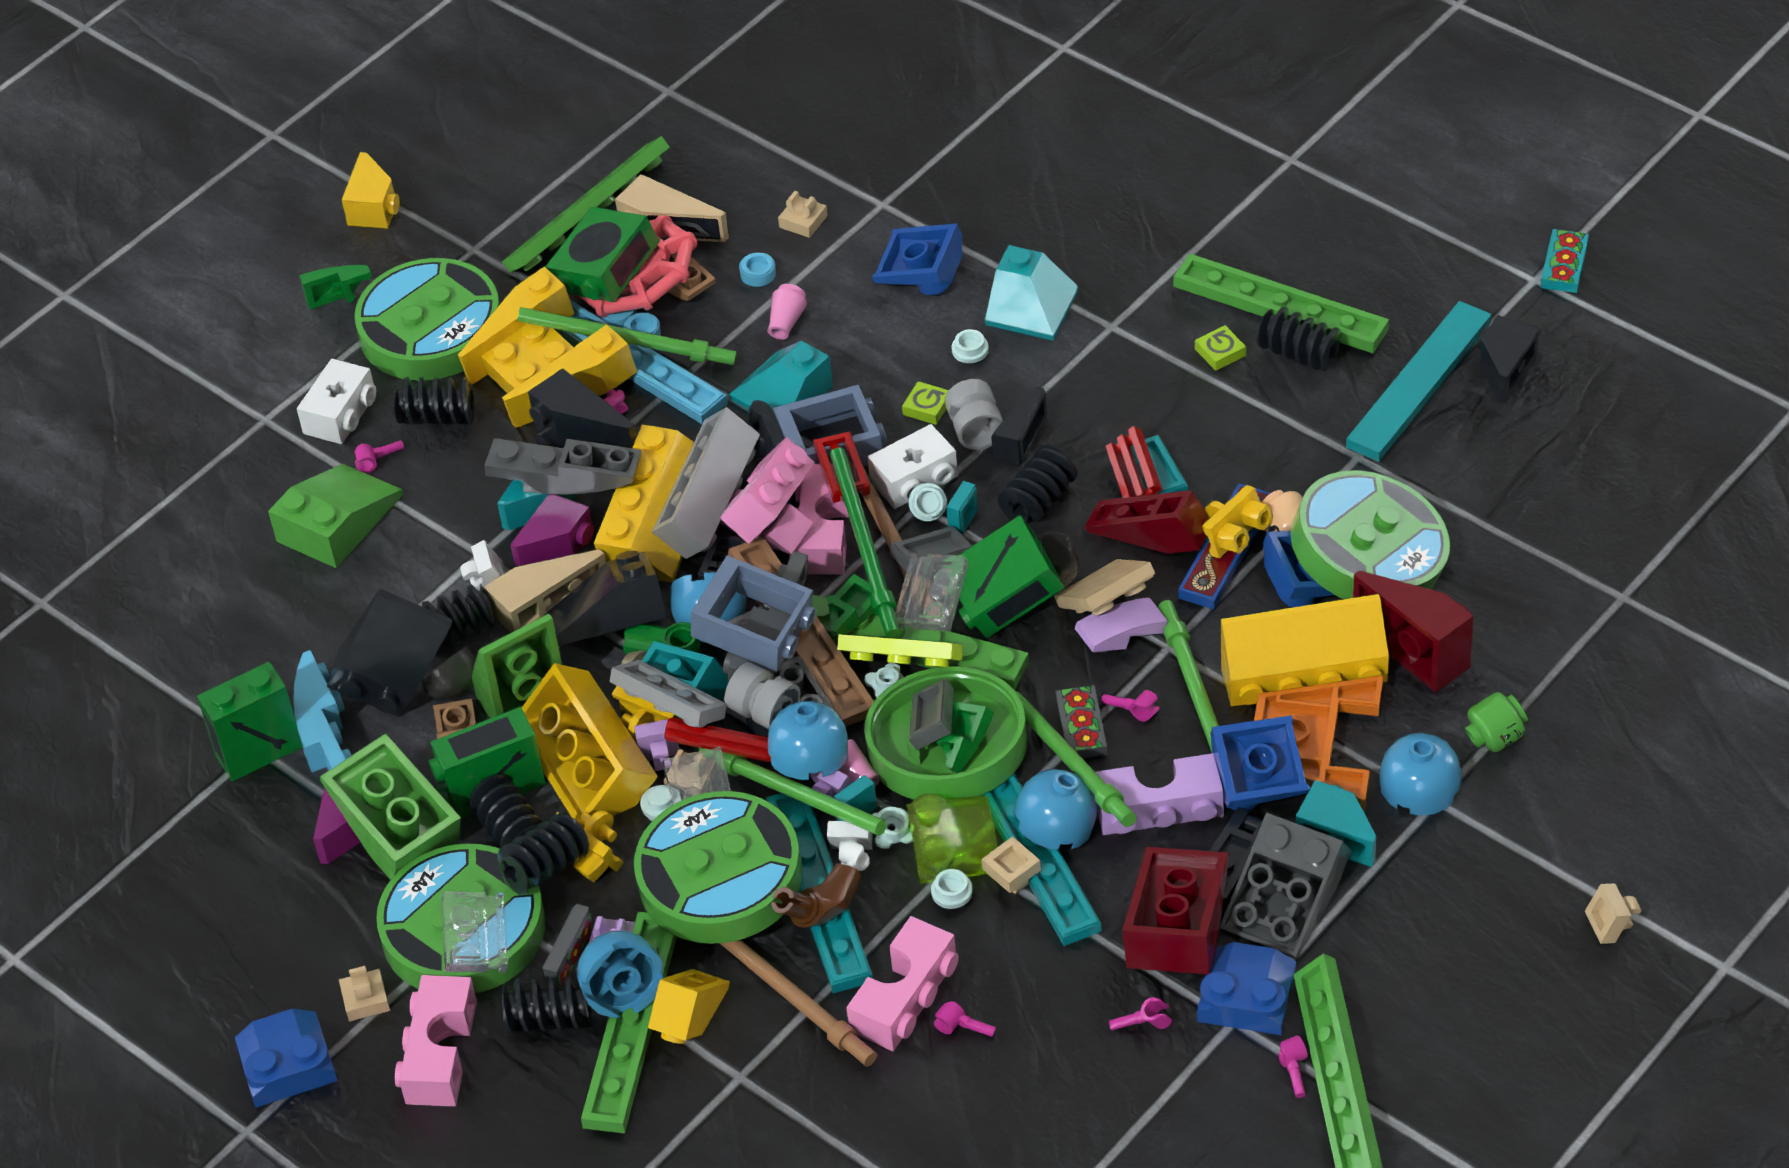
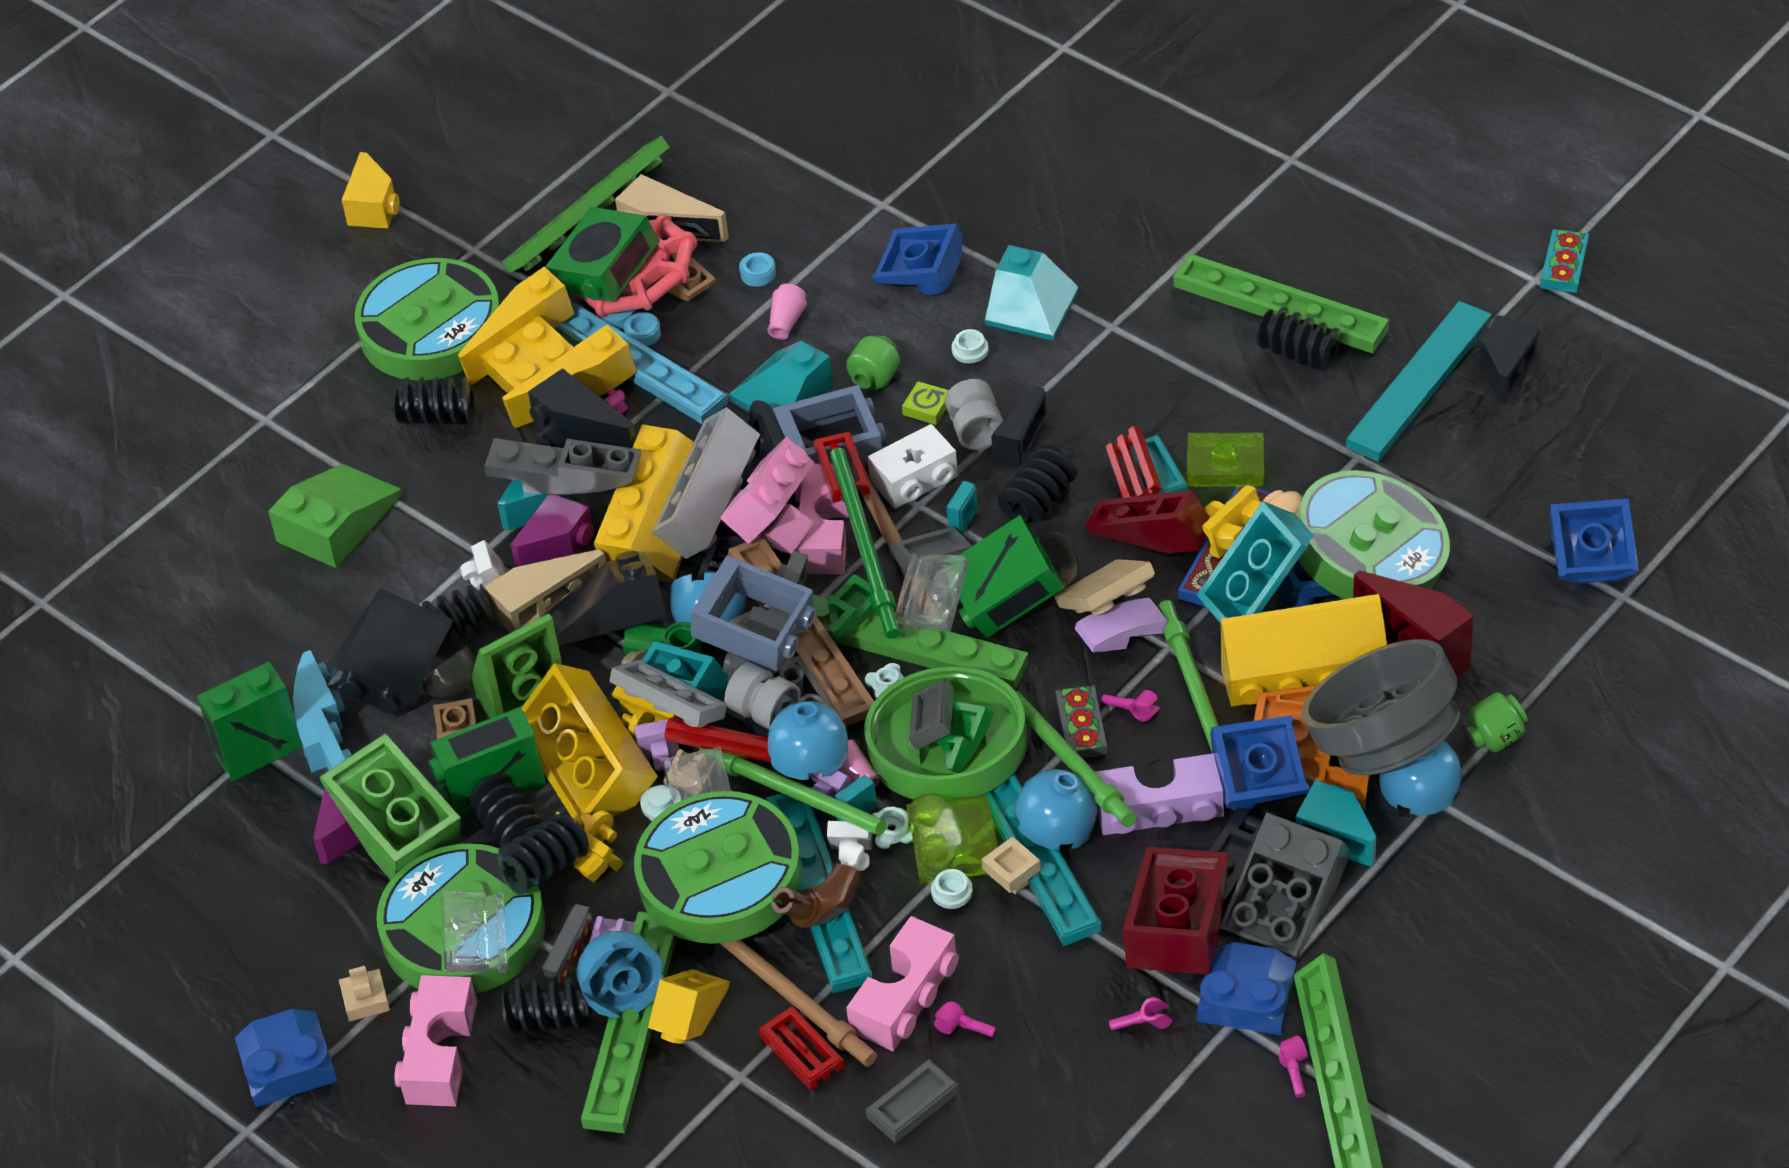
white brick [297,358,376,444] -> none
green slope [299,265,372,310] -> none
dark pink hand [355,440,404,474] -> none
bright green bar [517,307,736,366] -> none
tan tile [778,191,828,238] -> none
neon yellow plate [837,634,963,667] -> none
light aqua plate [908,483,947,521] -> none
lime tile [1195,325,1246,371] -> none
tan tile [1585,883,1642,944] -> none
none -> red tile [759,1006,845,1091]
none -> bright green head [846,336,901,389]
none -> dark grey tile [866,1059,959,1144]
none -> clear neon green plate [1187,433,1264,486]
none -> teal slope [1197,501,1314,623]
none -> dark grey wheel [1301,639,1460,775]
none -> blue slope [1549,499,1639,584]

